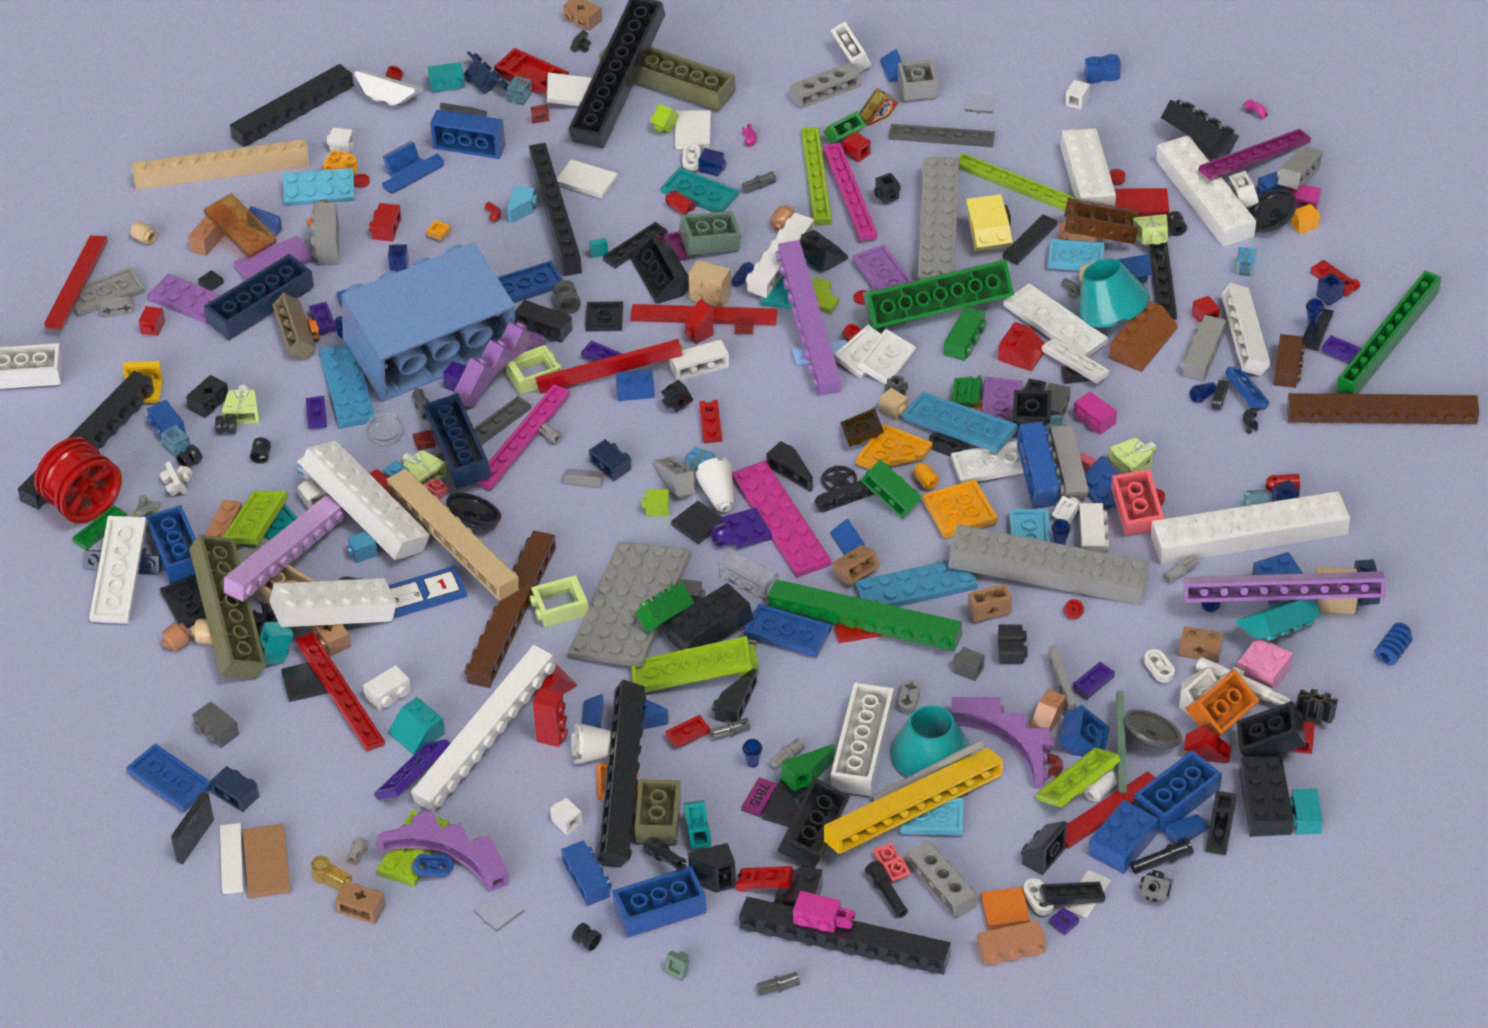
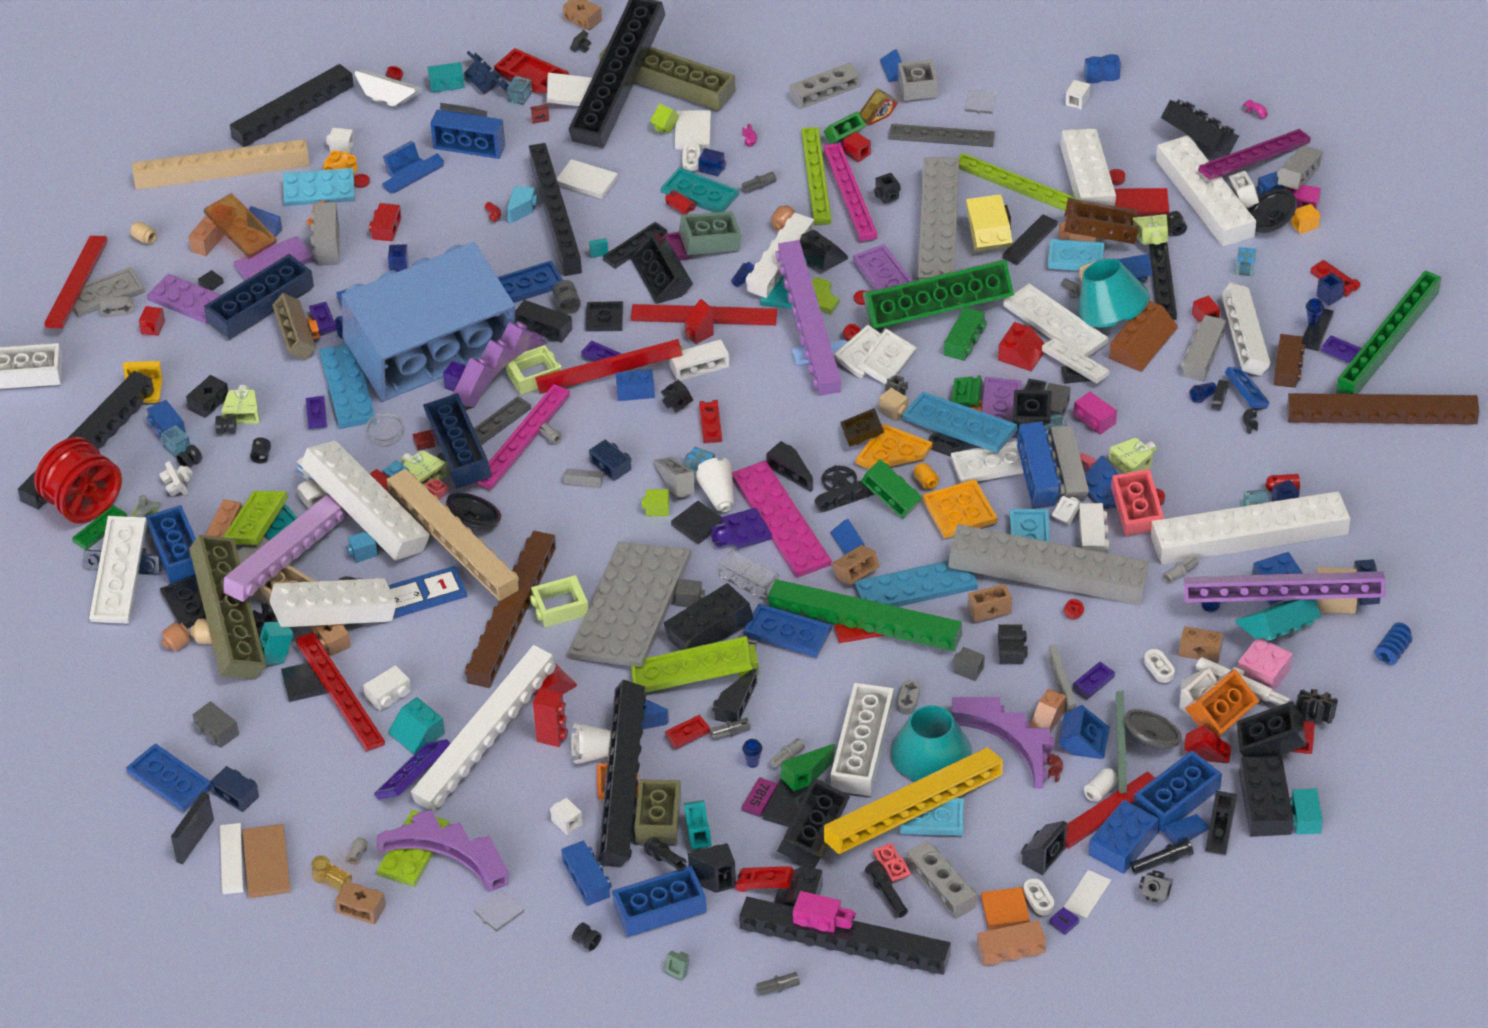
dark grey axle [412,388,429,420] -> none
blue plate [412,854,454,877] -> none
light orange plate [426,220,451,241] -> none
blue slope [582,694,604,728] -> none
green brick [635,583,695,632] -> none
tan brick [688,260,732,307] -> none
clear red tile [735,315,754,335] -> none
white brick [831,22,872,73] -> none
light grey bar [872,739,985,801] -> none
lime plate [1035,748,1121,808] -> none
black tile [1039,881,1106,905] -> none
clear blue cone [1051,519,1071,545] -> none

